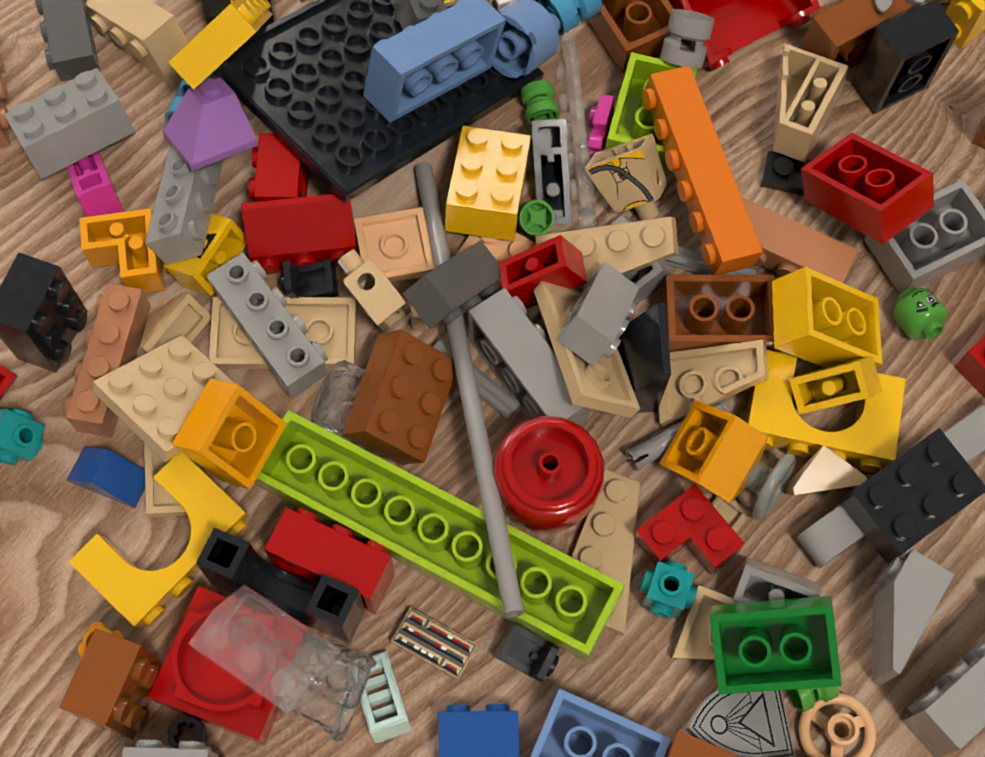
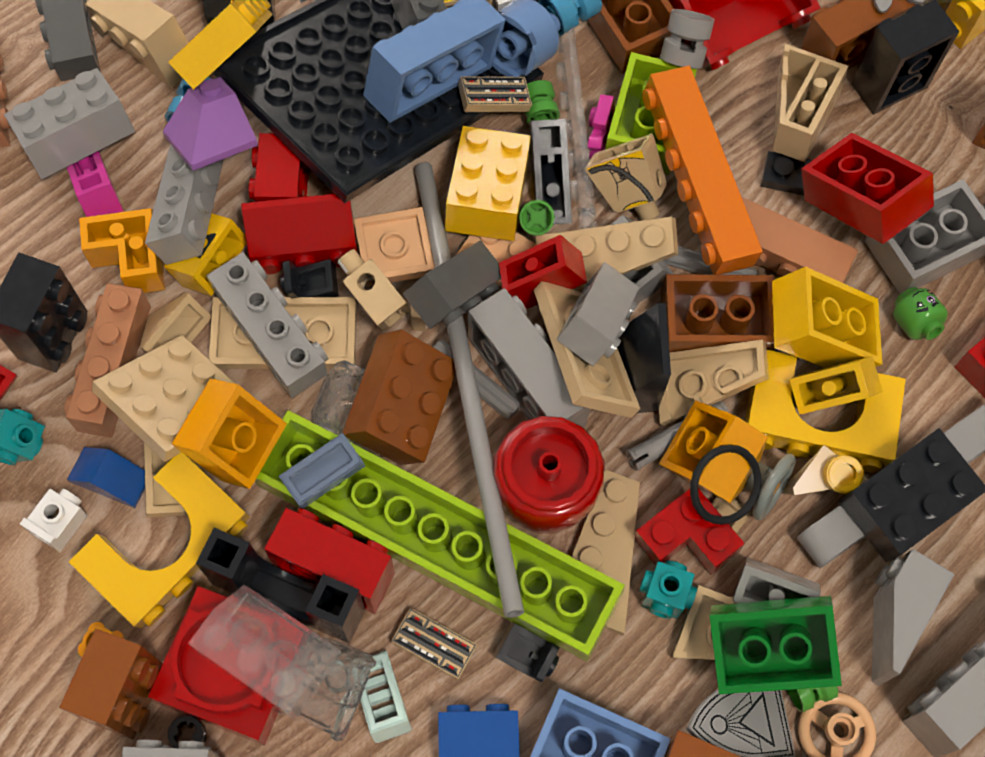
none -> white brick [20,488,88,552]
none -> sand blue tile [279,433,365,509]
none -> tile [458,76,532,112]
none -> black tyre [690,444,761,525]
none -> yellow tile [823,456,864,494]

